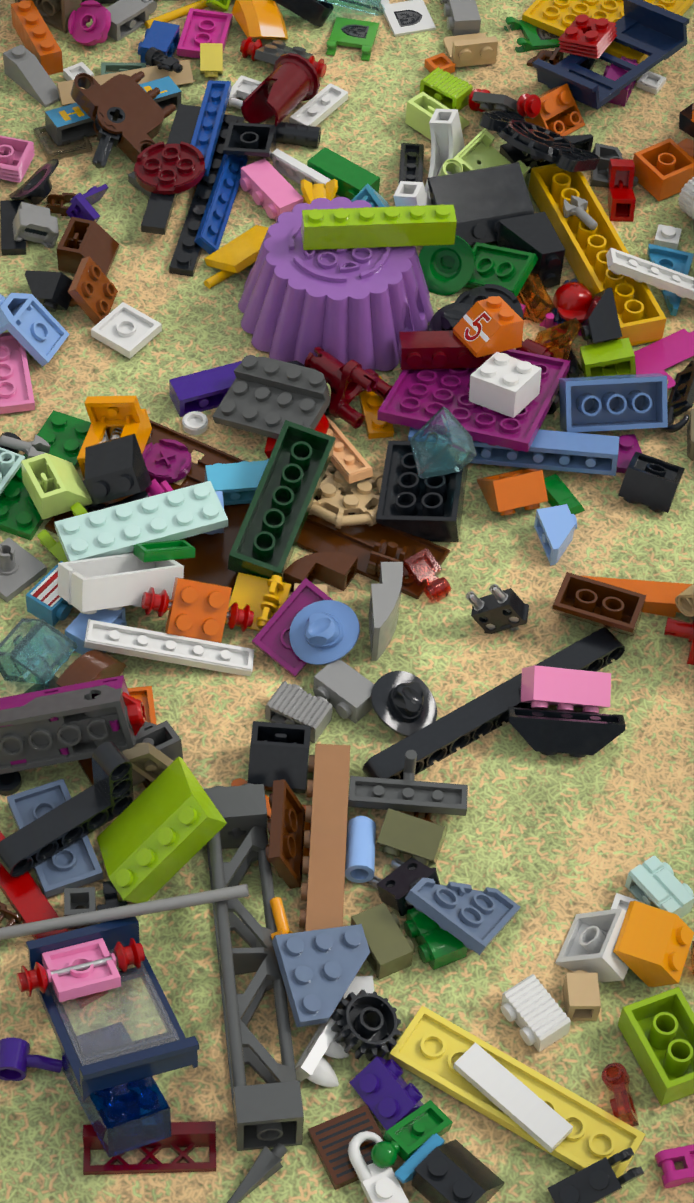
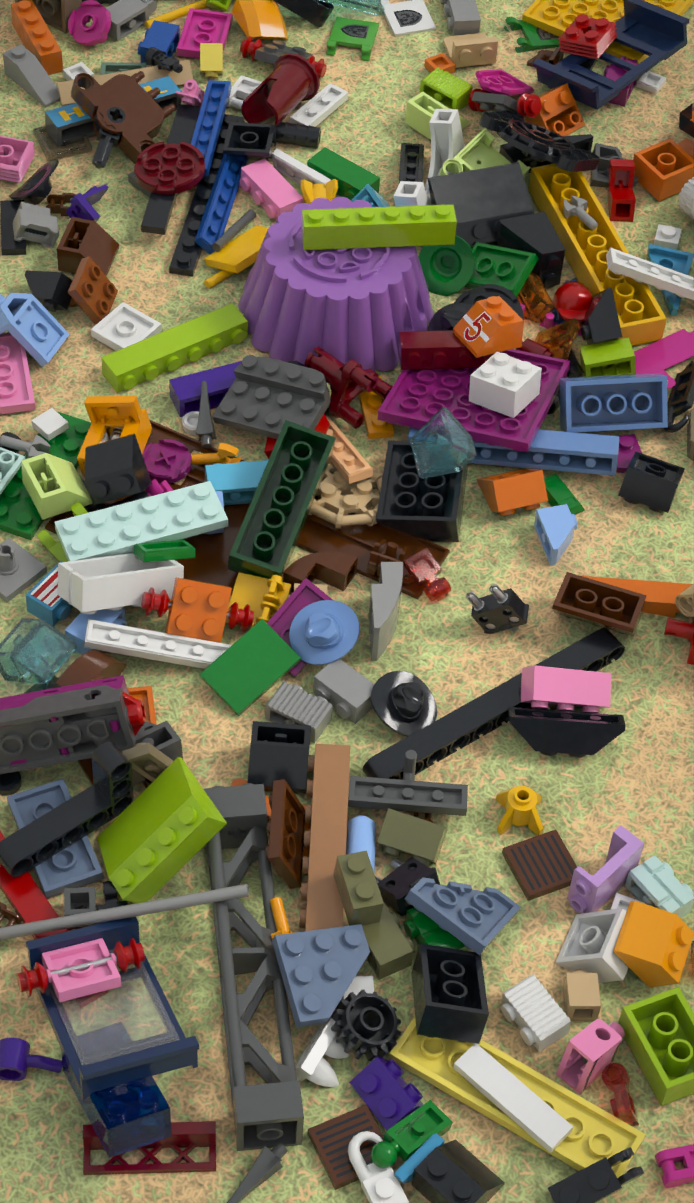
none -> white tile [31,408,69,441]
none -> lime brick [101,303,248,393]
none -> bright pink hinge [176,79,205,107]
none -> light orange bar [191,443,241,465]
none -> dark grey piece [196,381,217,448]
none -> green tile [200,619,301,716]
none -> dark grey bar [212,209,256,252]
none -> olive piece [334,851,384,926]
none -> black brick [411,944,489,1044]
none -> dark pink tile [475,69,534,97]
none -> yellow brick [496,786,544,836]
none -> reddish brown tile [502,829,577,901]
none -> bright pink torso [556,1019,625,1095]
none -> lavender panel [567,825,644,913]

